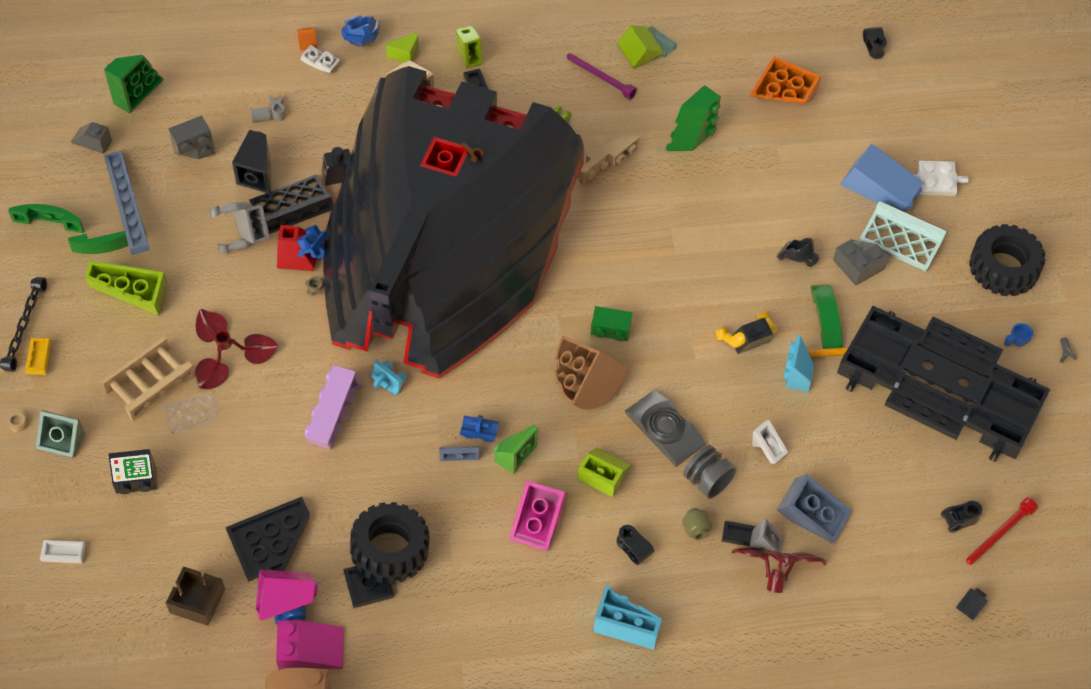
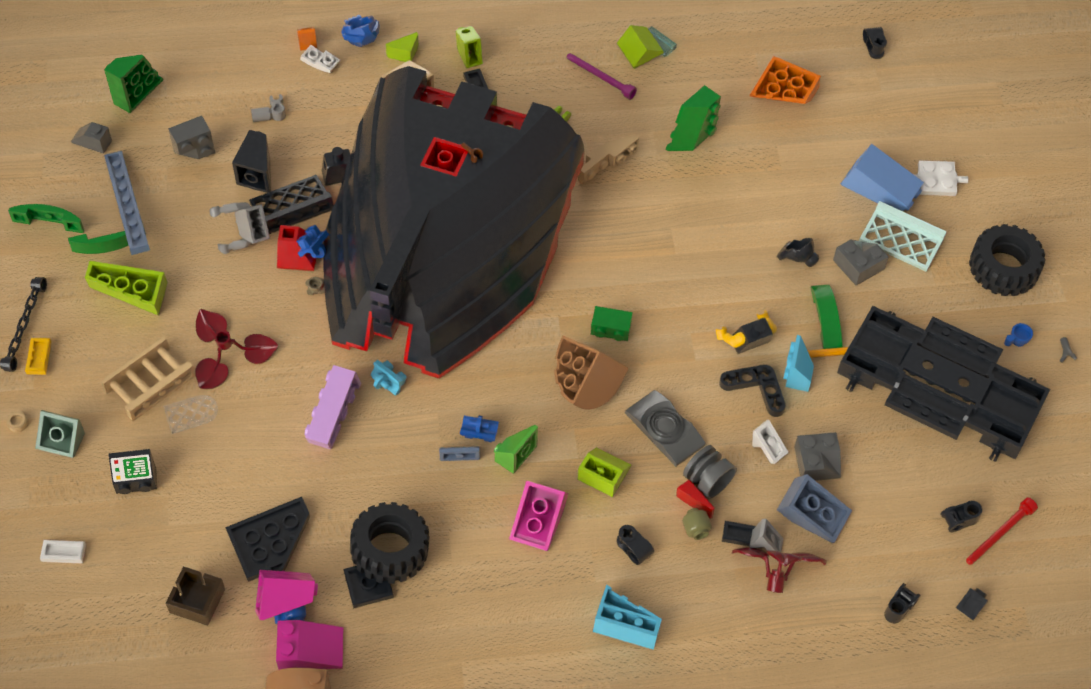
none -> red slope [676,480,715,519]
none -> black beam [719,365,786,417]
none -> dark grey slope [794,432,841,481]
none -> black piece [884,583,921,624]

